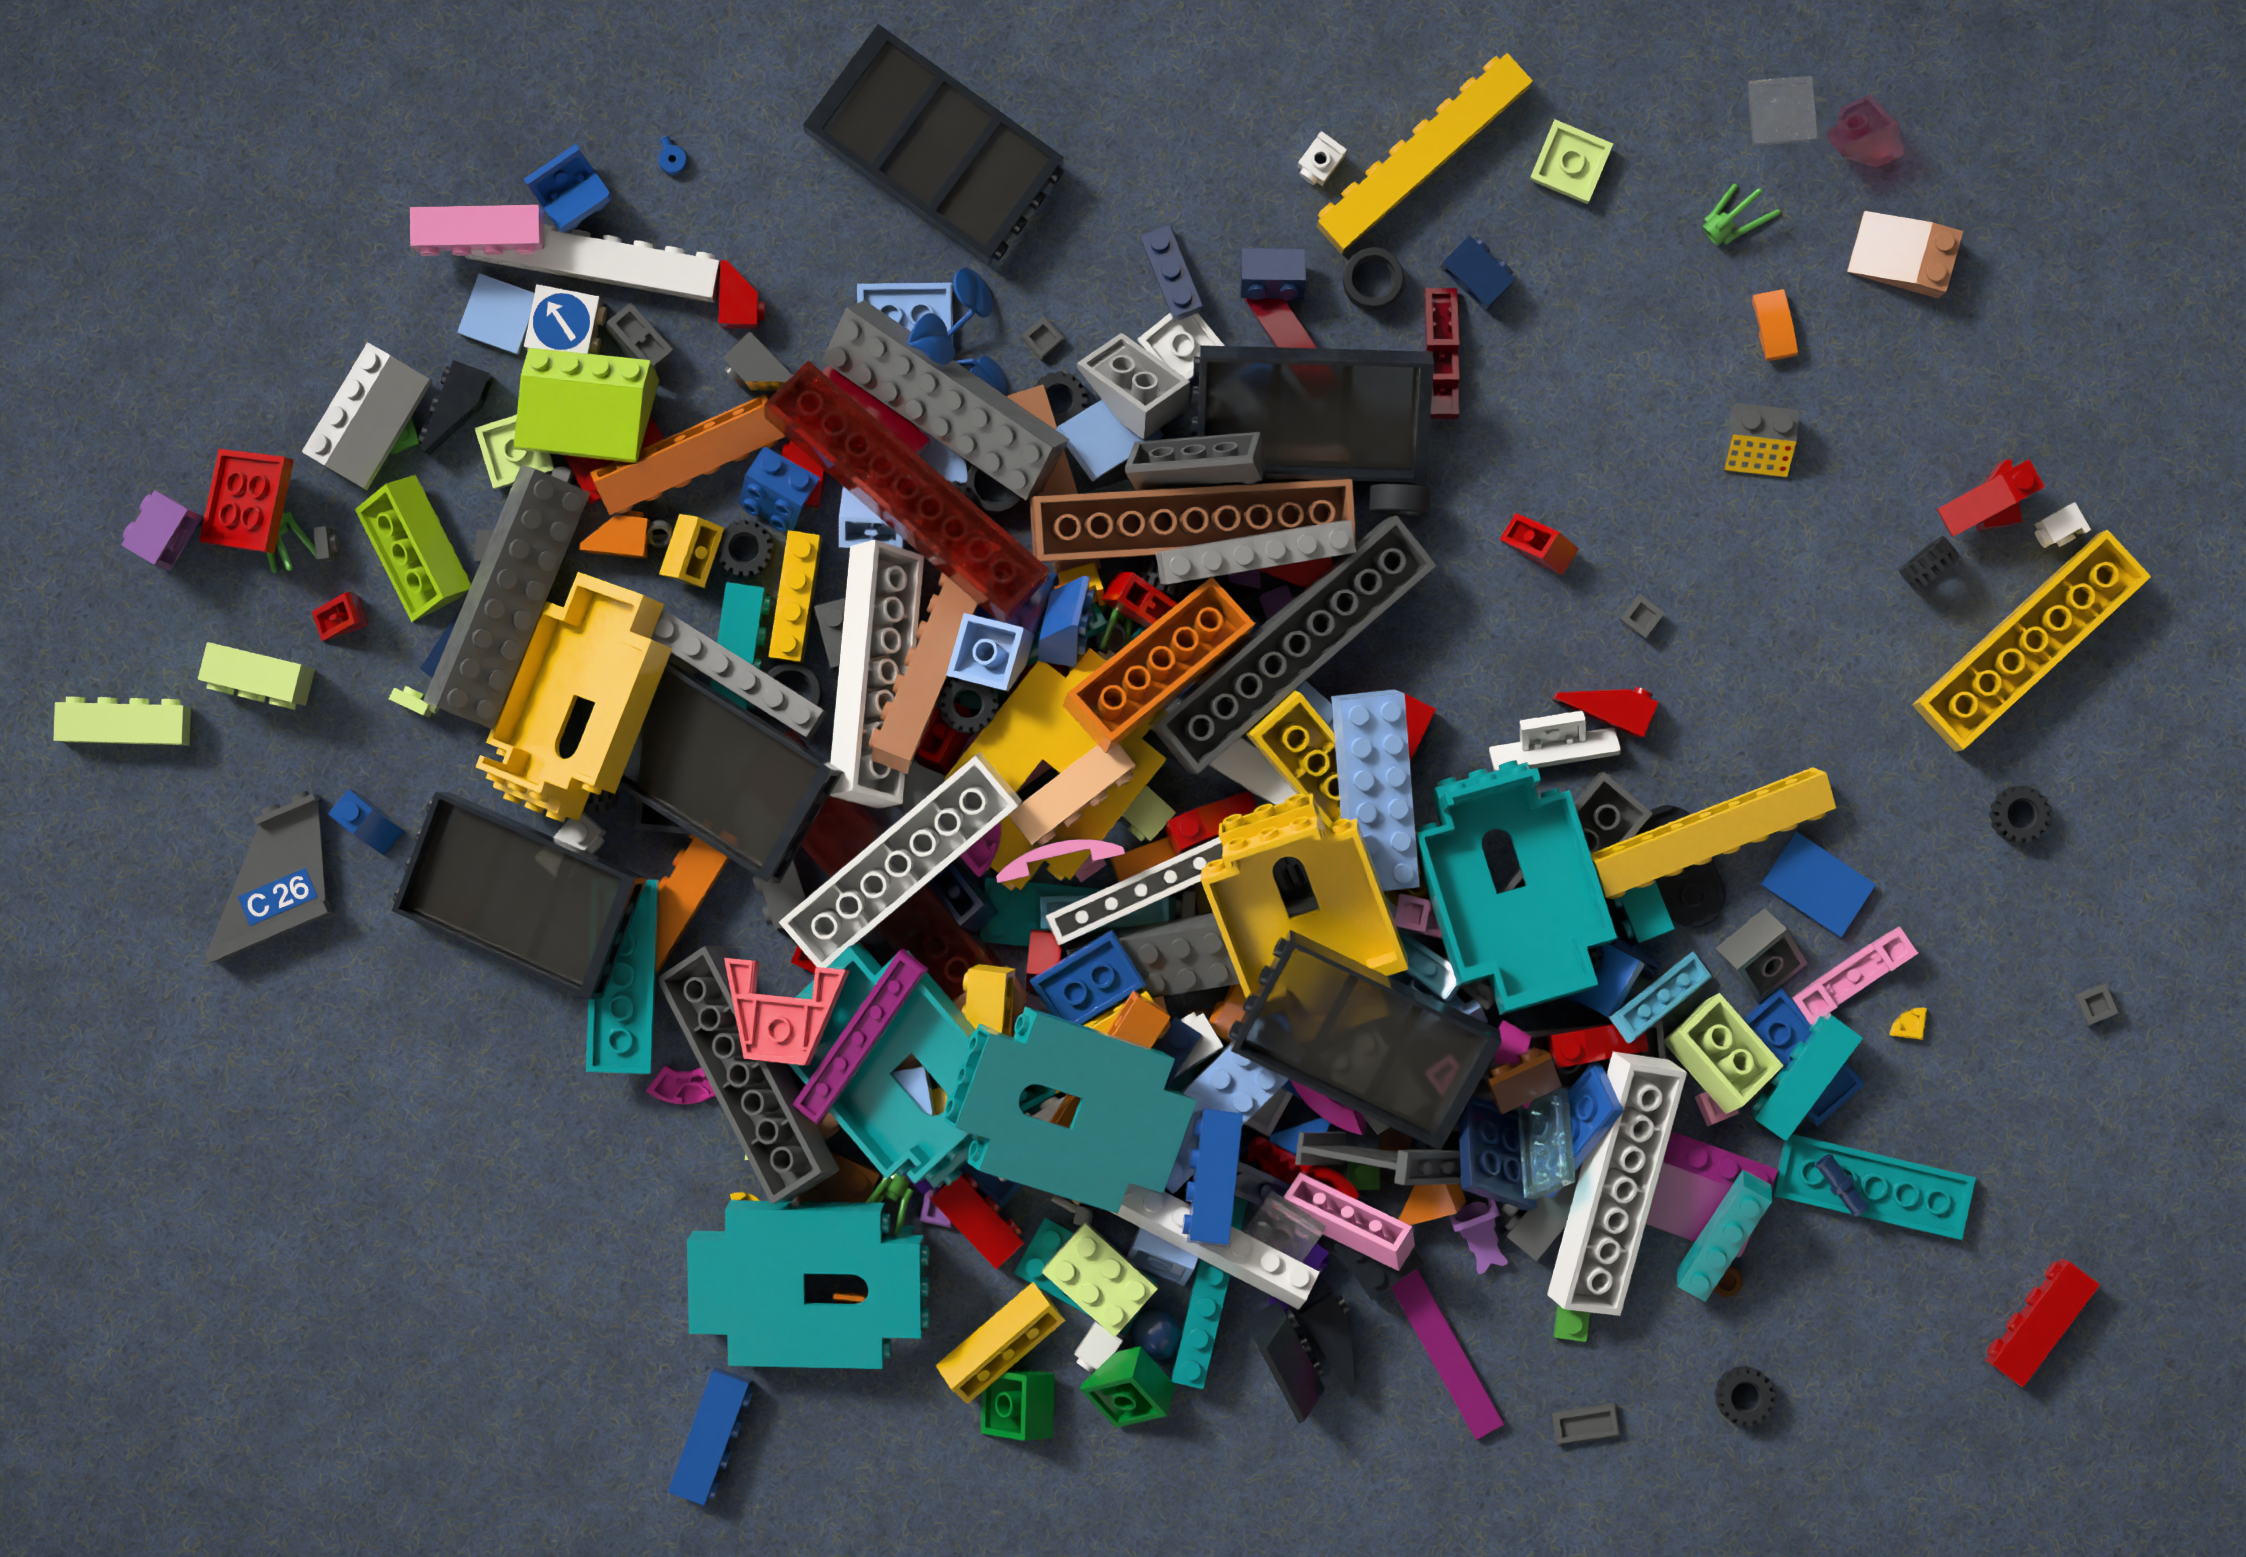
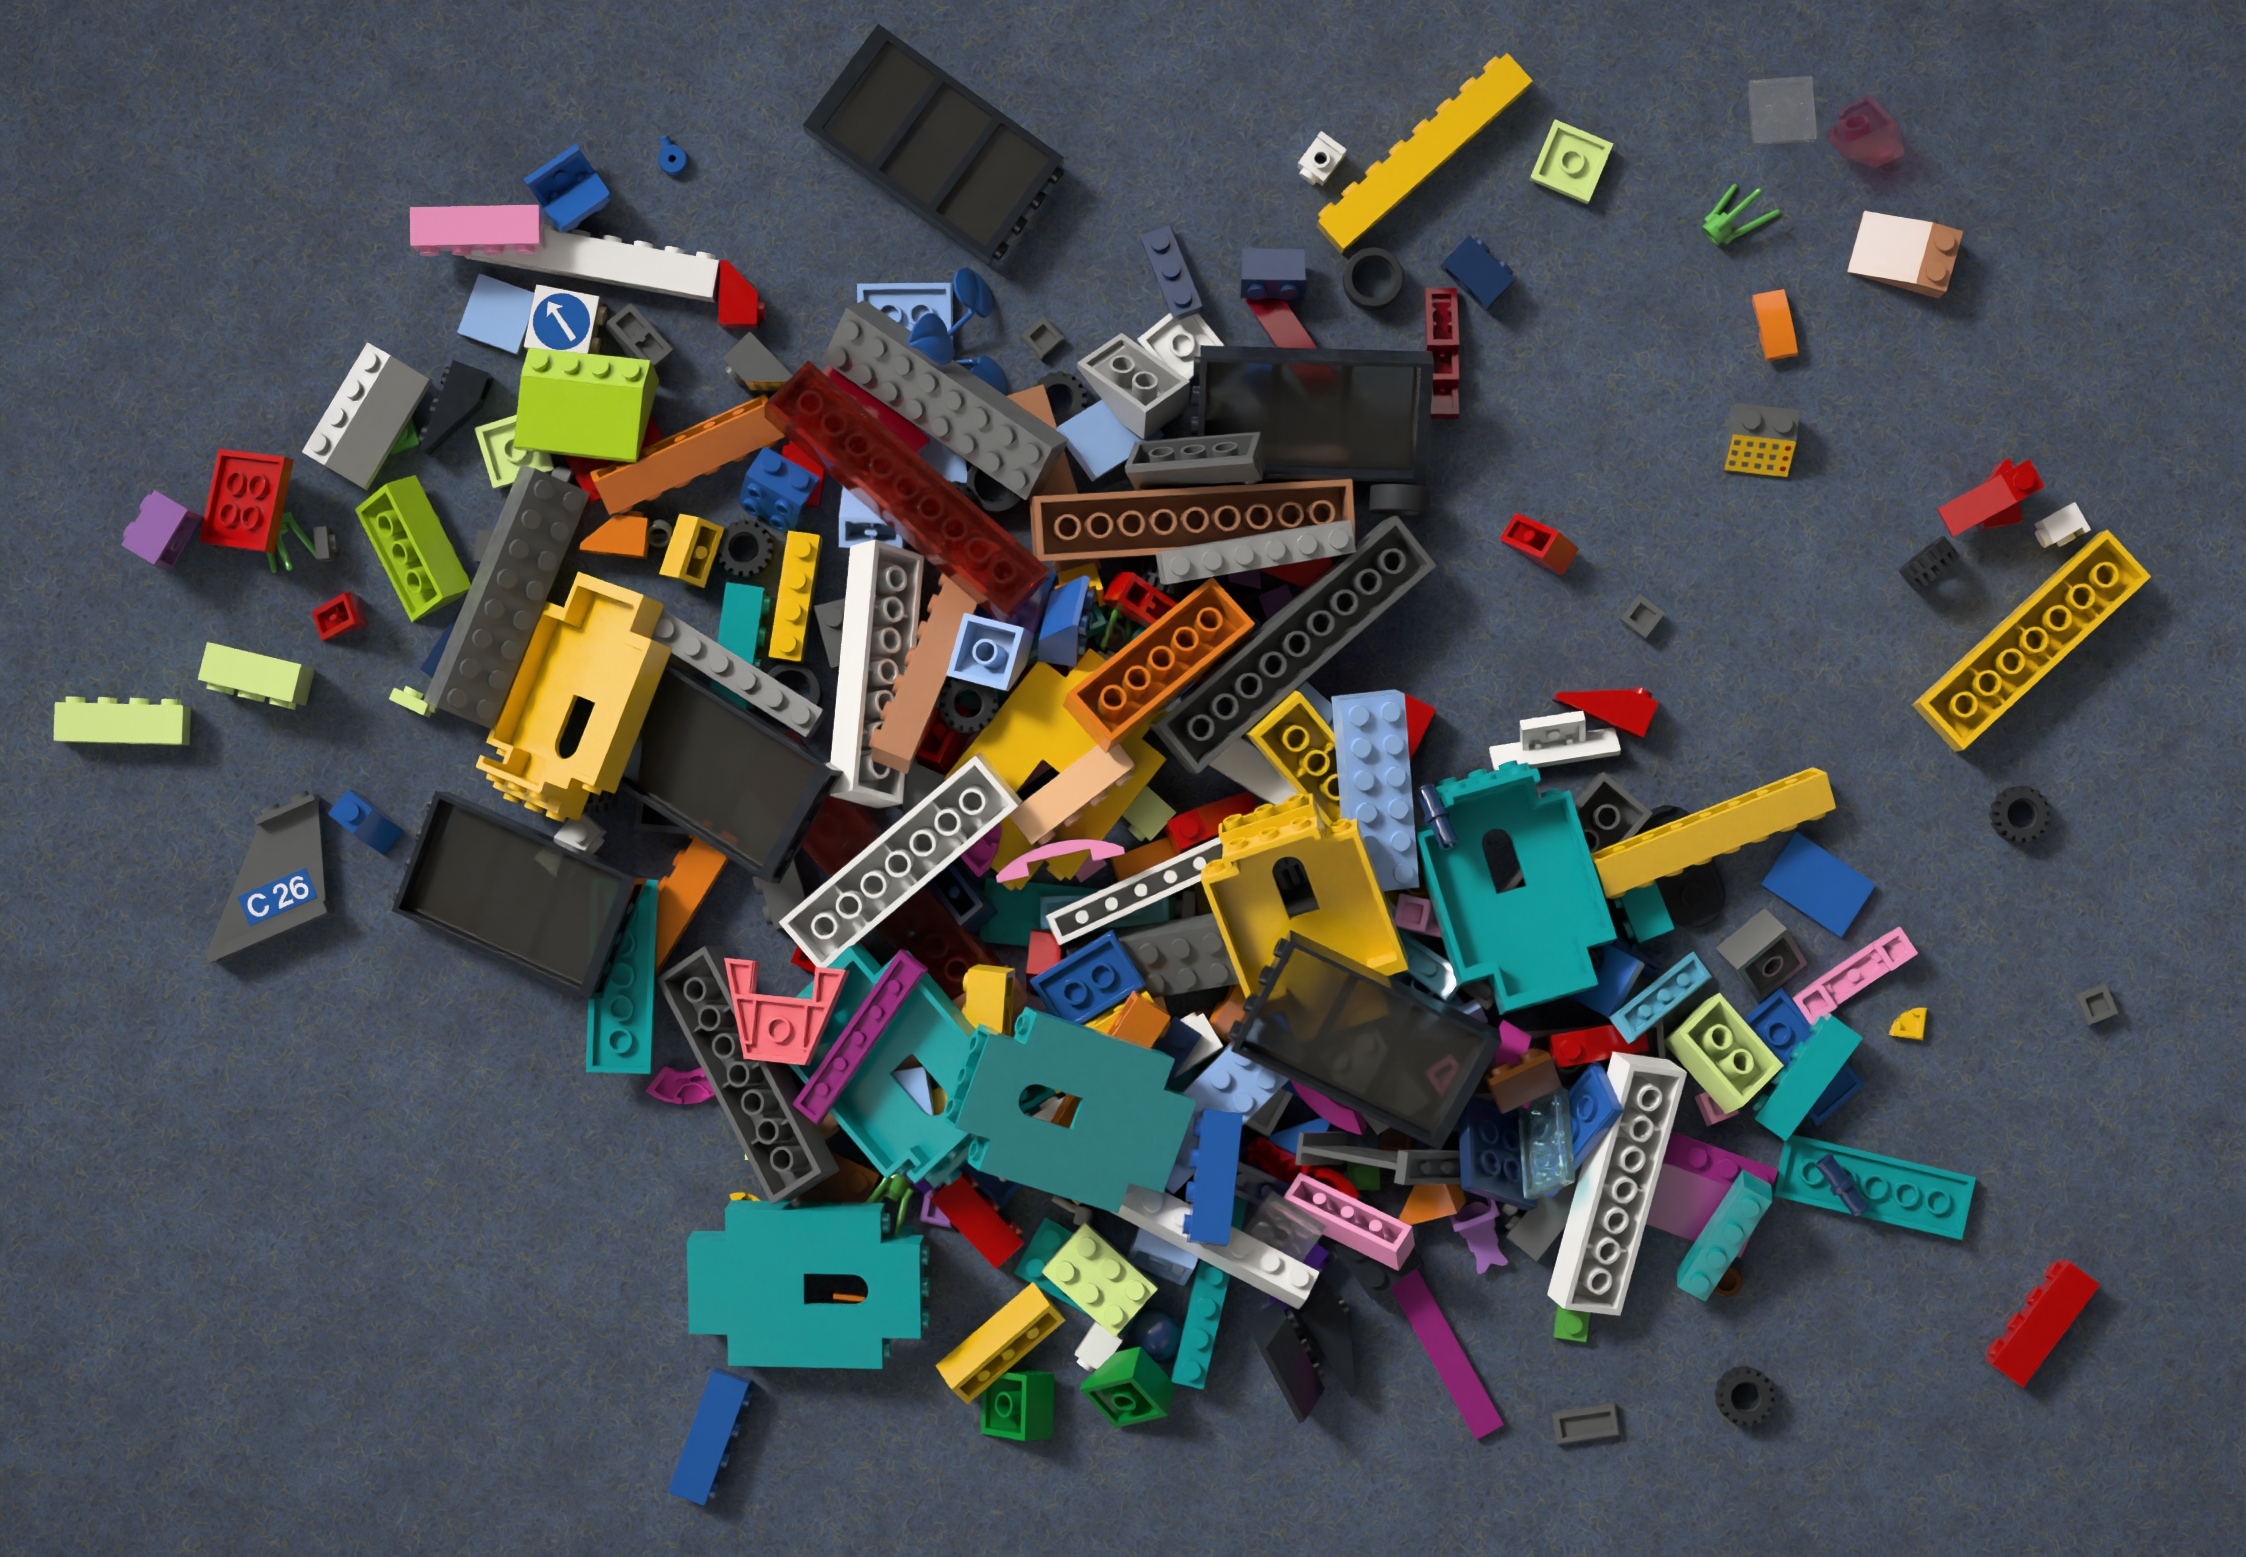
none -> dark blue pin [1414,784,1460,850]

